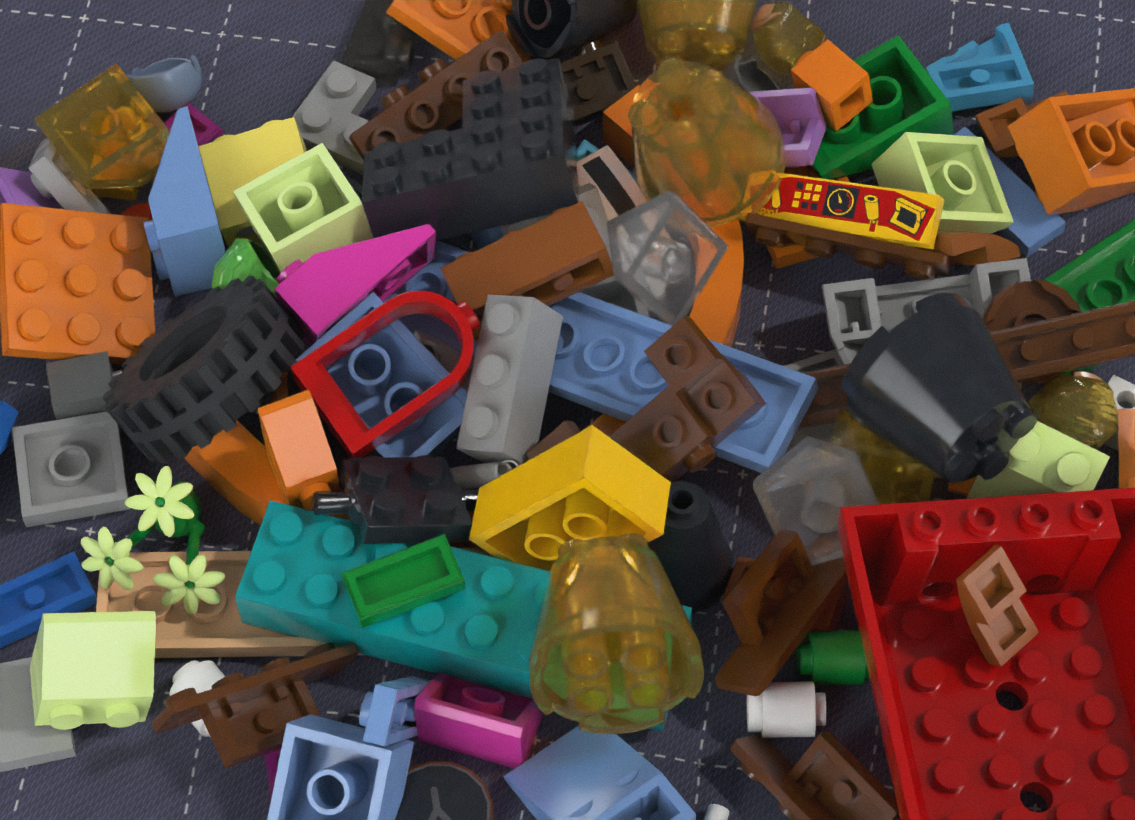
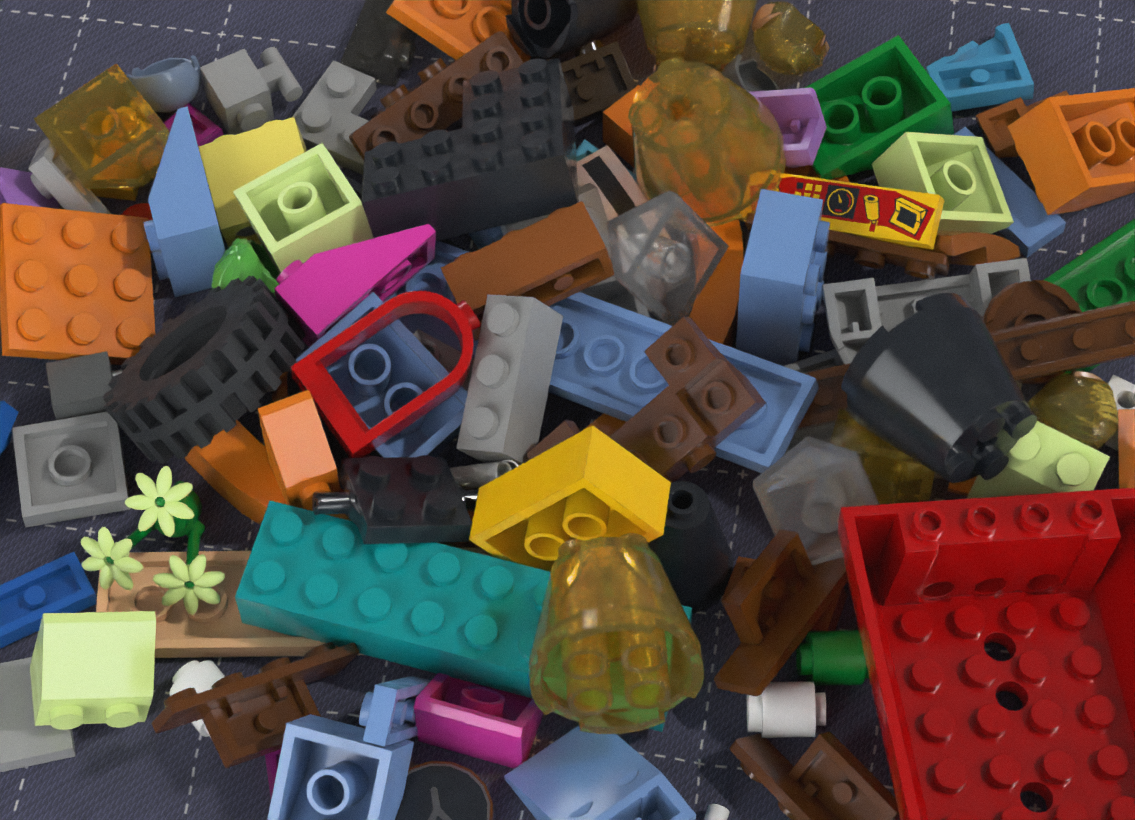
green tile [341,534,466,628] -> none
orange brick [791,39,873,132] -> none
dark orange slope [956,545,1039,666] -> none
none -> light grey brick [200,47,303,135]
none -> medium blue brick [736,189,830,366]

